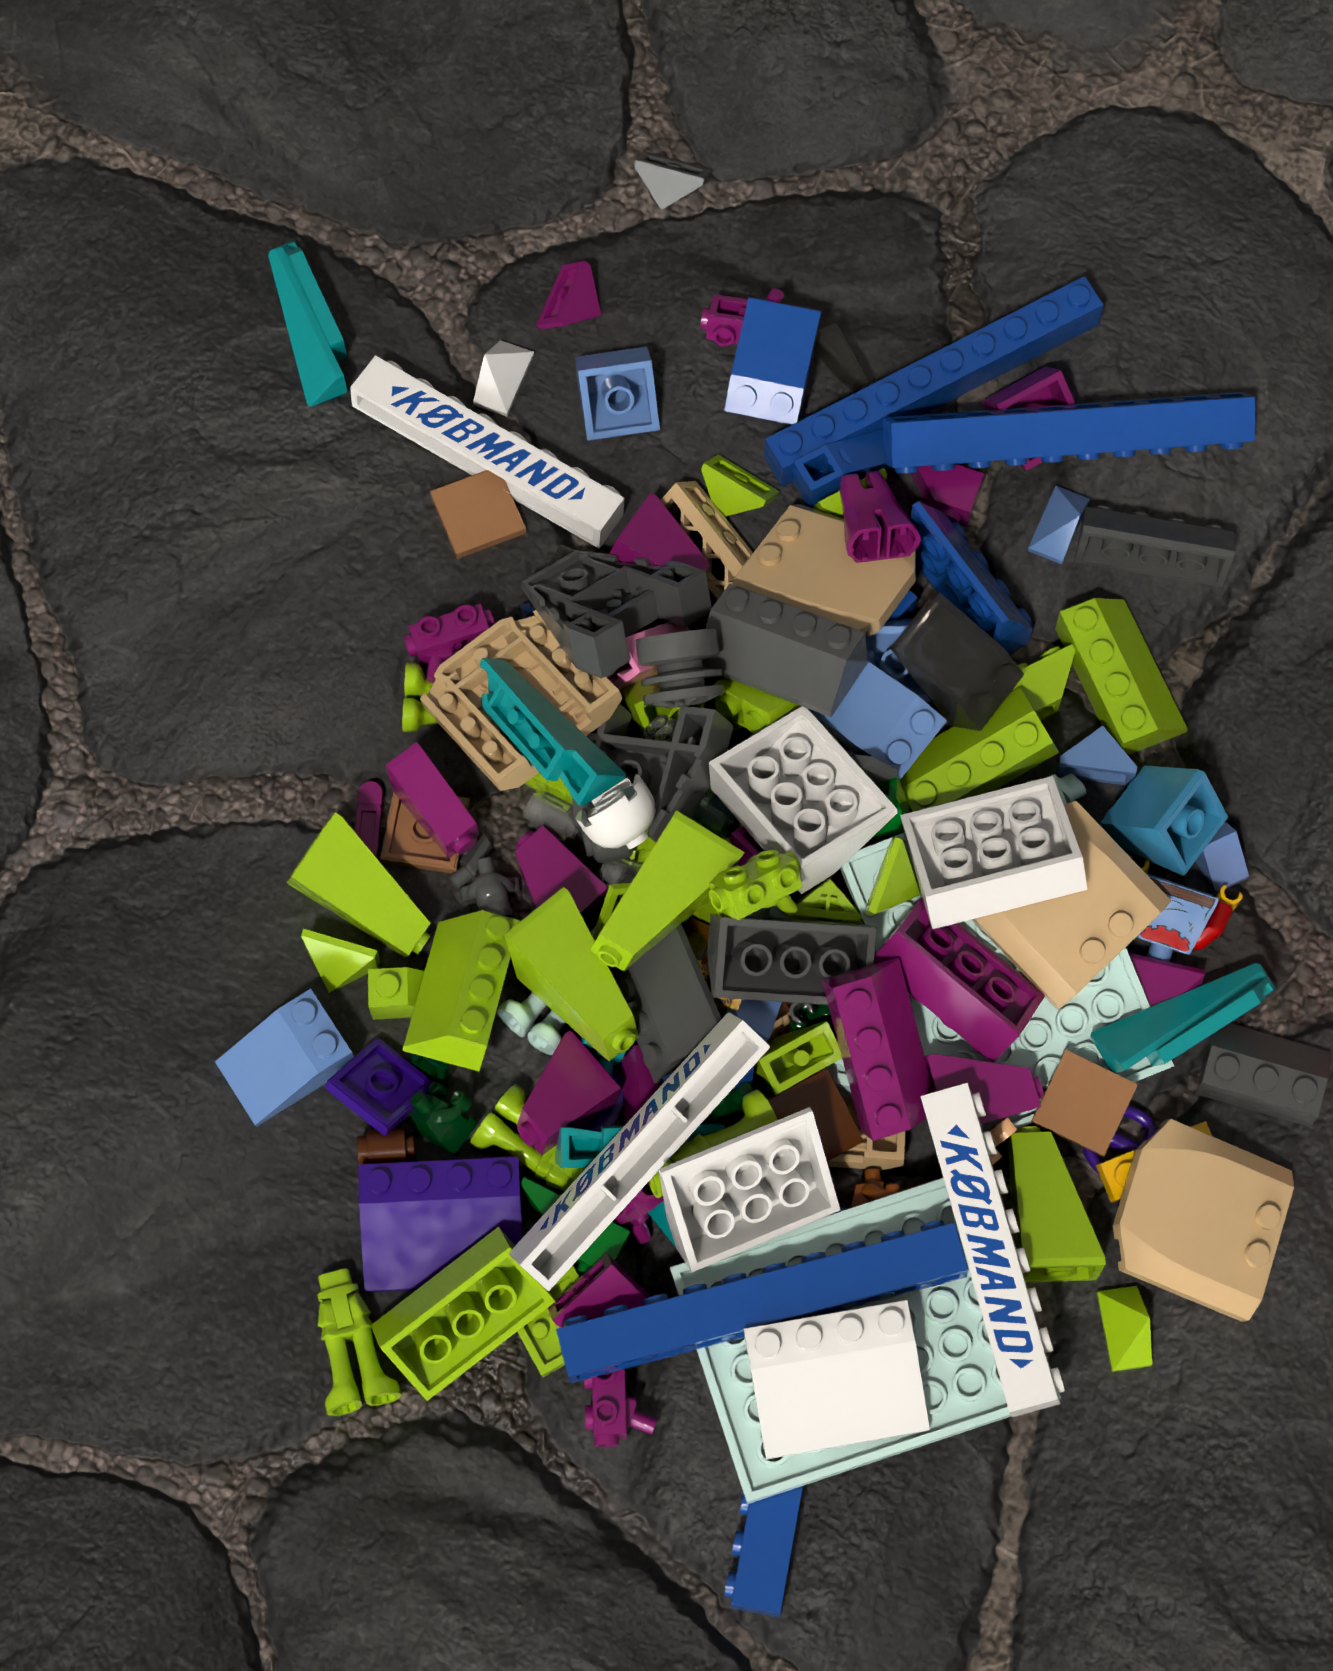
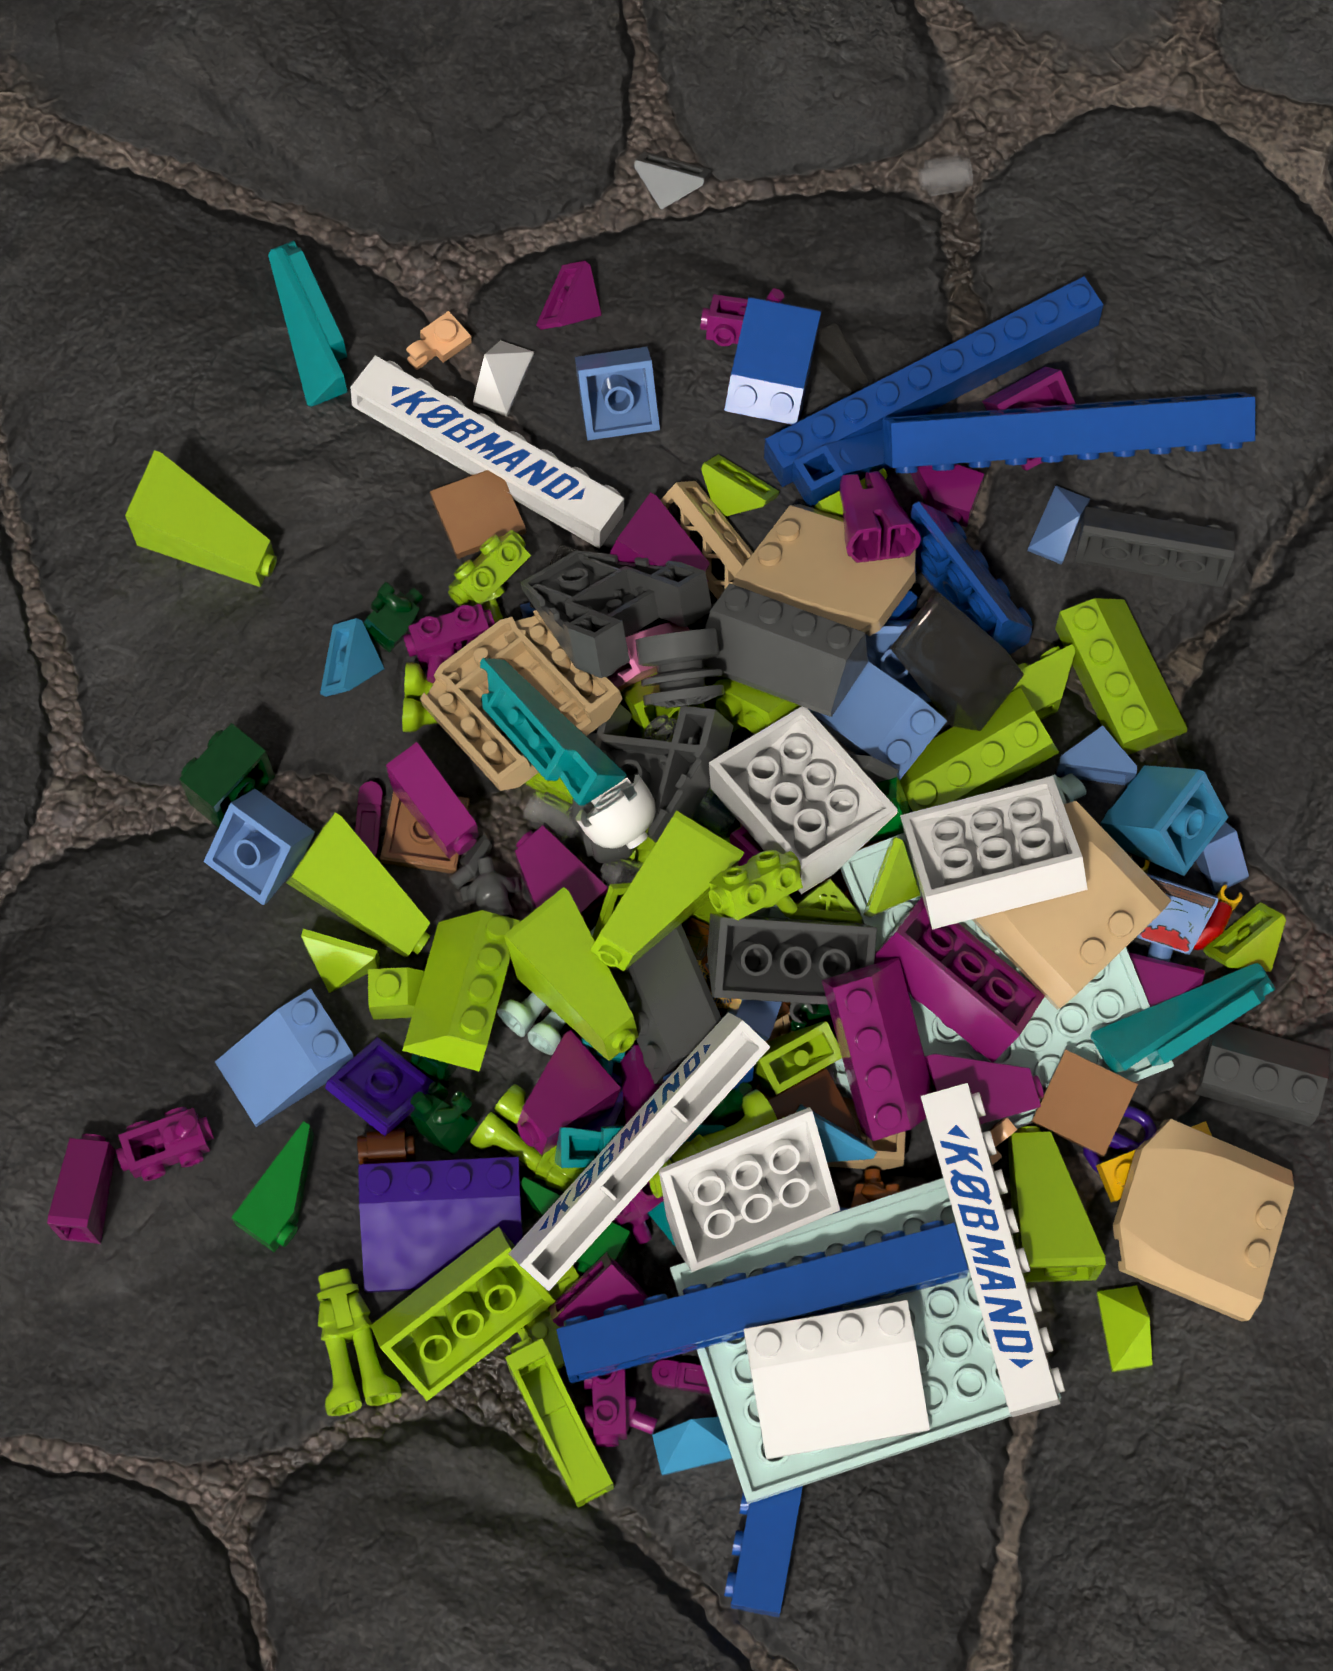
none -> magenta slope [47,1134,115,1244]
none -> magenta brick [116,1107,214,1181]
none -> lime slope [125,450,277,587]
none -> dark green brick [179,723,275,828]
none -> medium blue slope [204,789,315,905]
none -> green slope [231,1121,314,1253]
none -> dark azure slope [320,618,384,697]
none -> dark green piece [364,582,423,653]
none -> light nougat plate [406,311,472,370]
none -> lime brick [448,530,531,622]
none -> lime arch [505,1338,614,1508]
none -> magenta piece [651,1360,711,1395]
none -> dark azure slope [652,1417,732,1476]
none -> dark azure slope [797,1104,877,1162]
none -> clear brick [918,155,973,196]
none -> lime slope [1203,902,1286,972]

